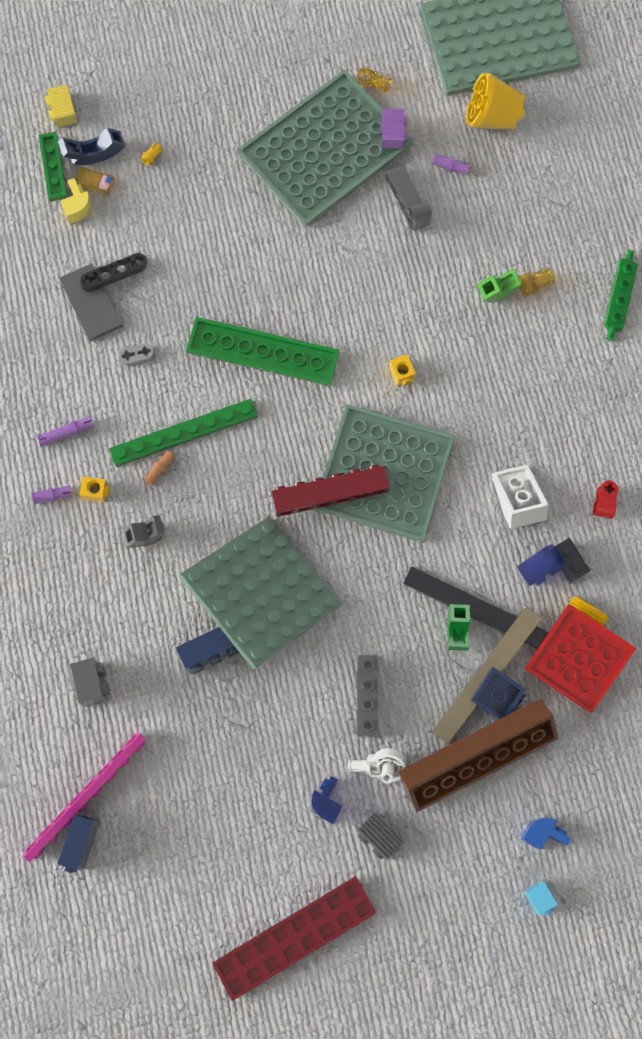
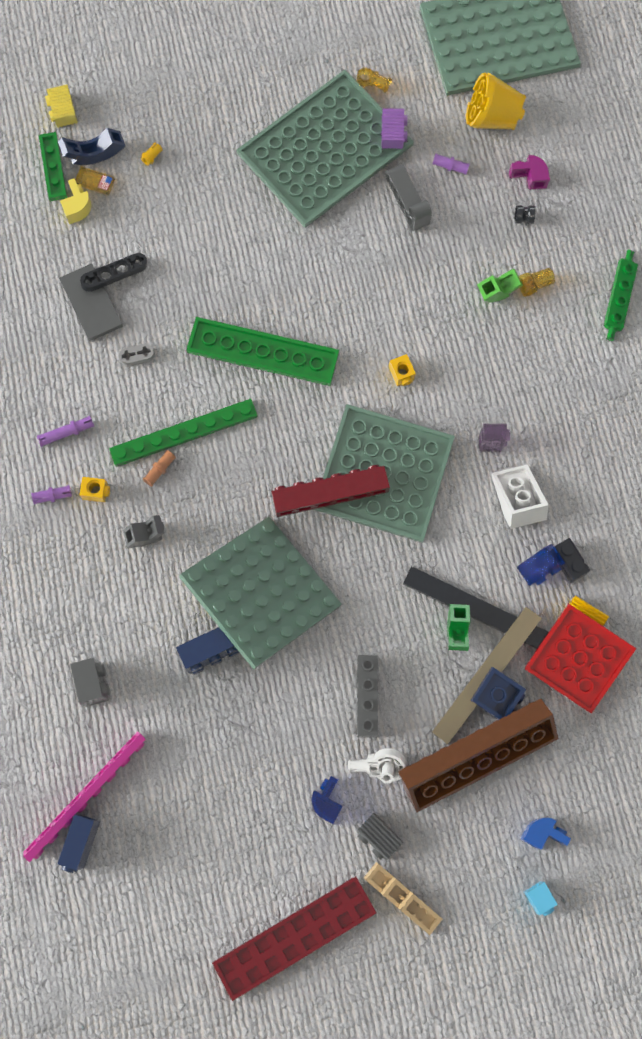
red piece [593,480,618,519] -> none
none -> tan slope [364,862,442,935]
none -> clear purple brick [479,424,510,452]
none -> magenta brick [509,155,550,190]
none -> black wheel [515,205,536,224]

